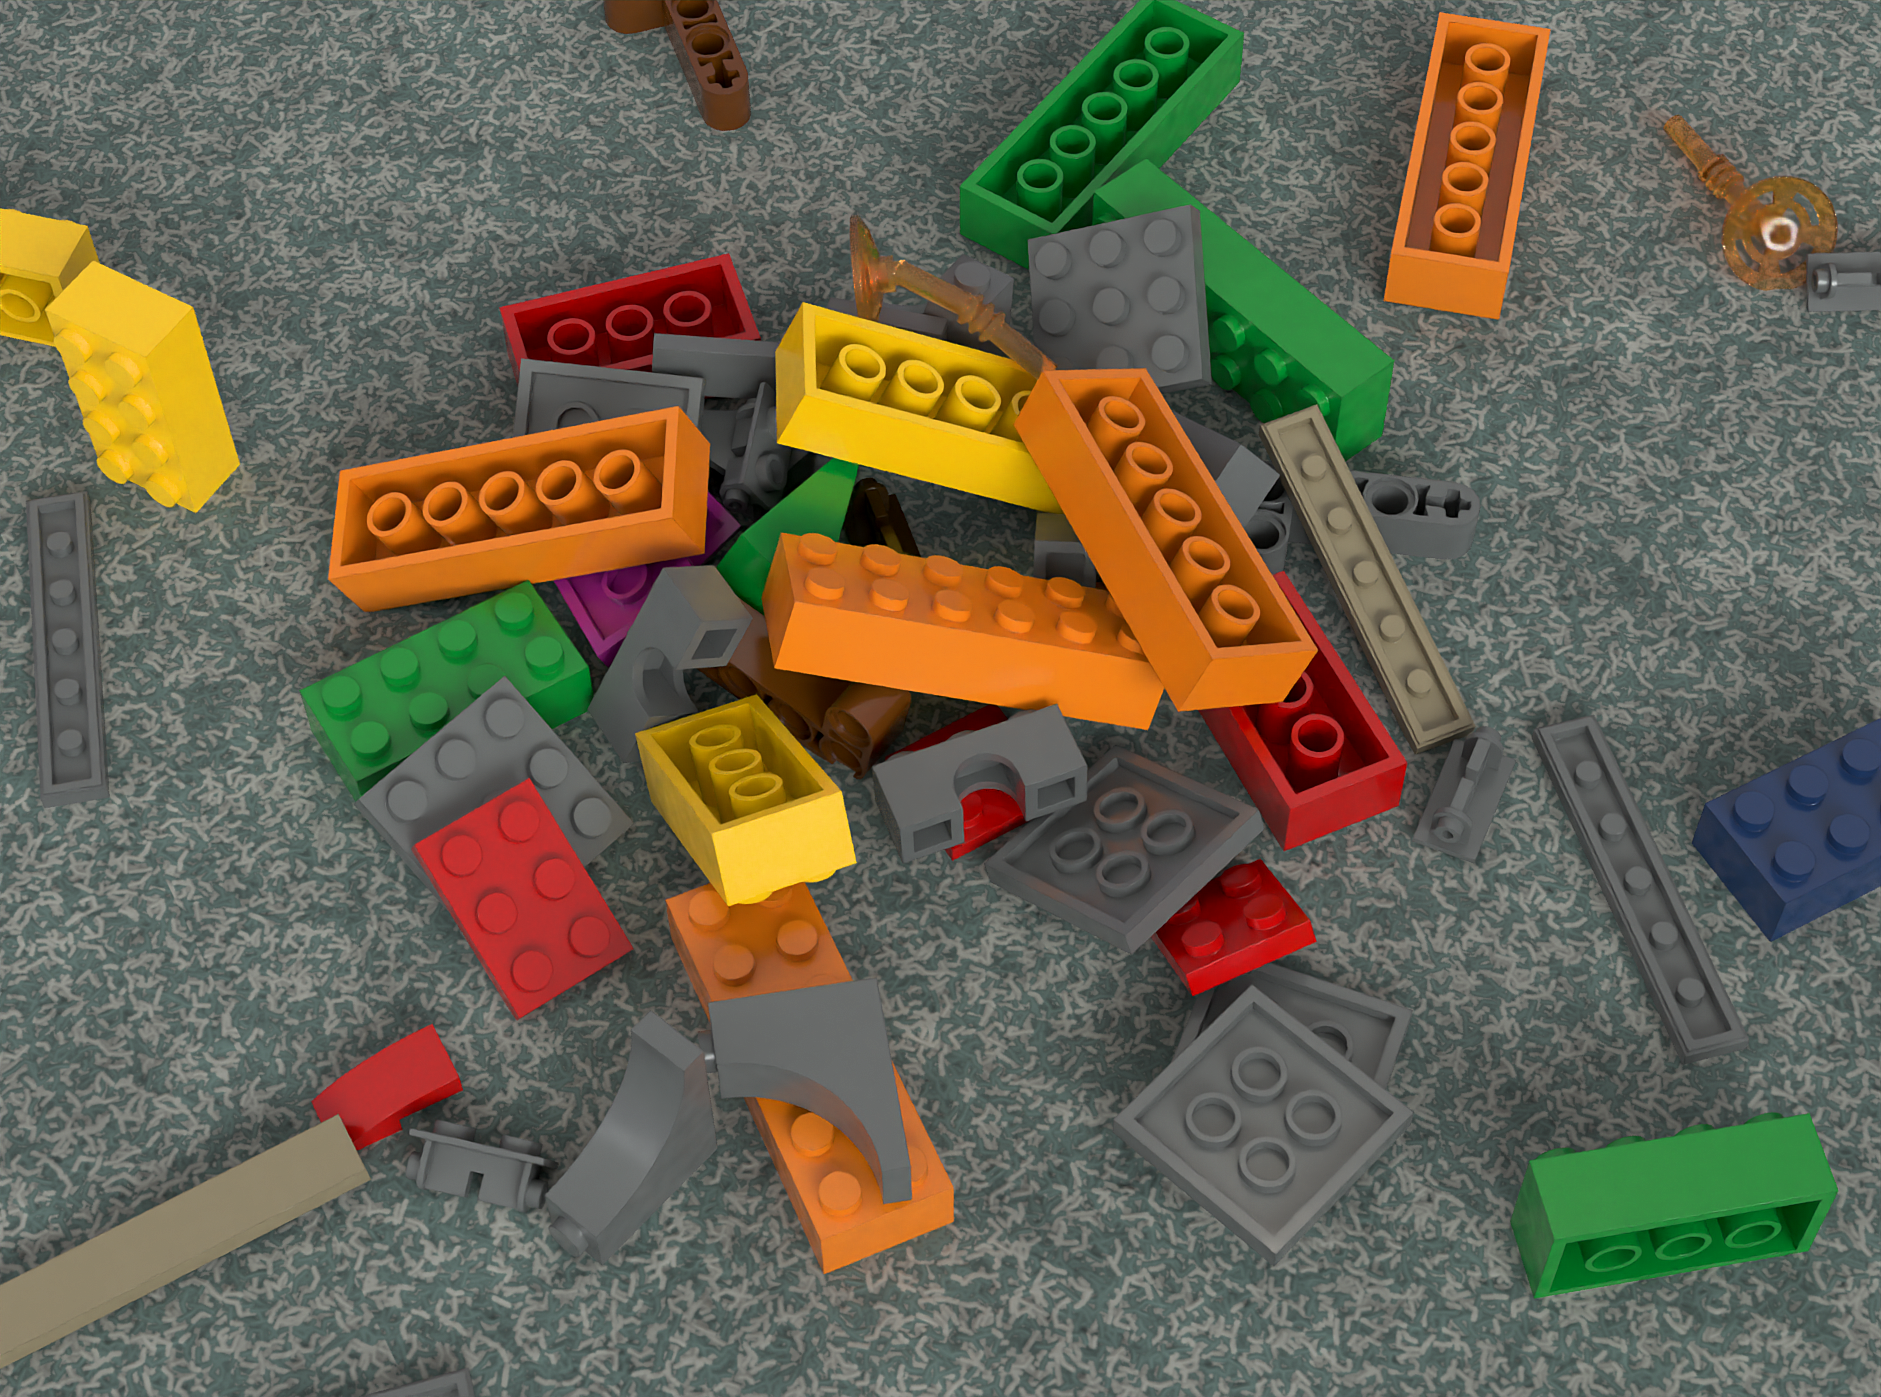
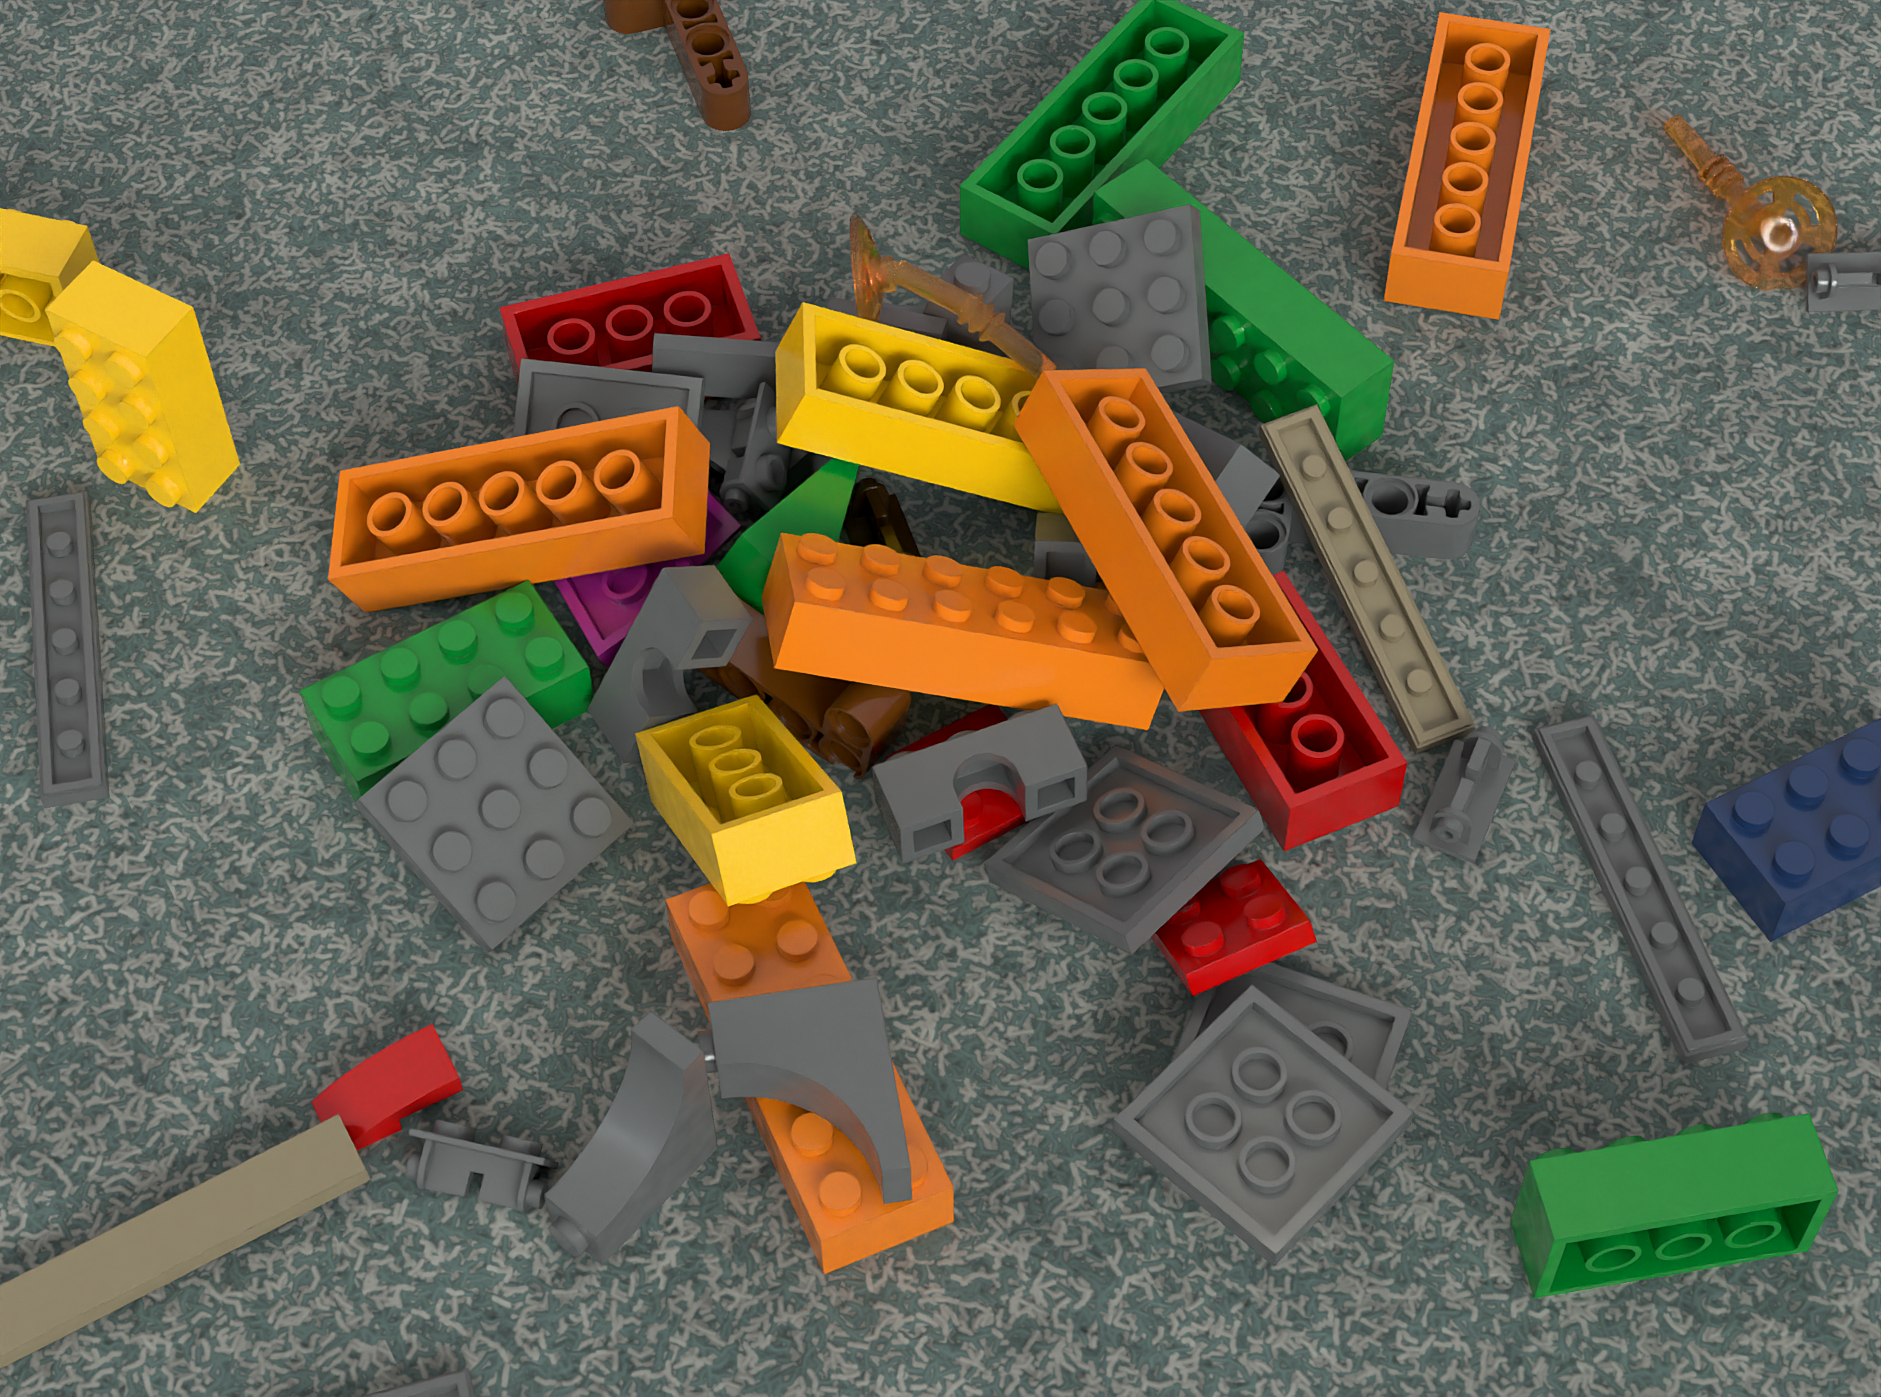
red plate [411,778,634,1020] -> none

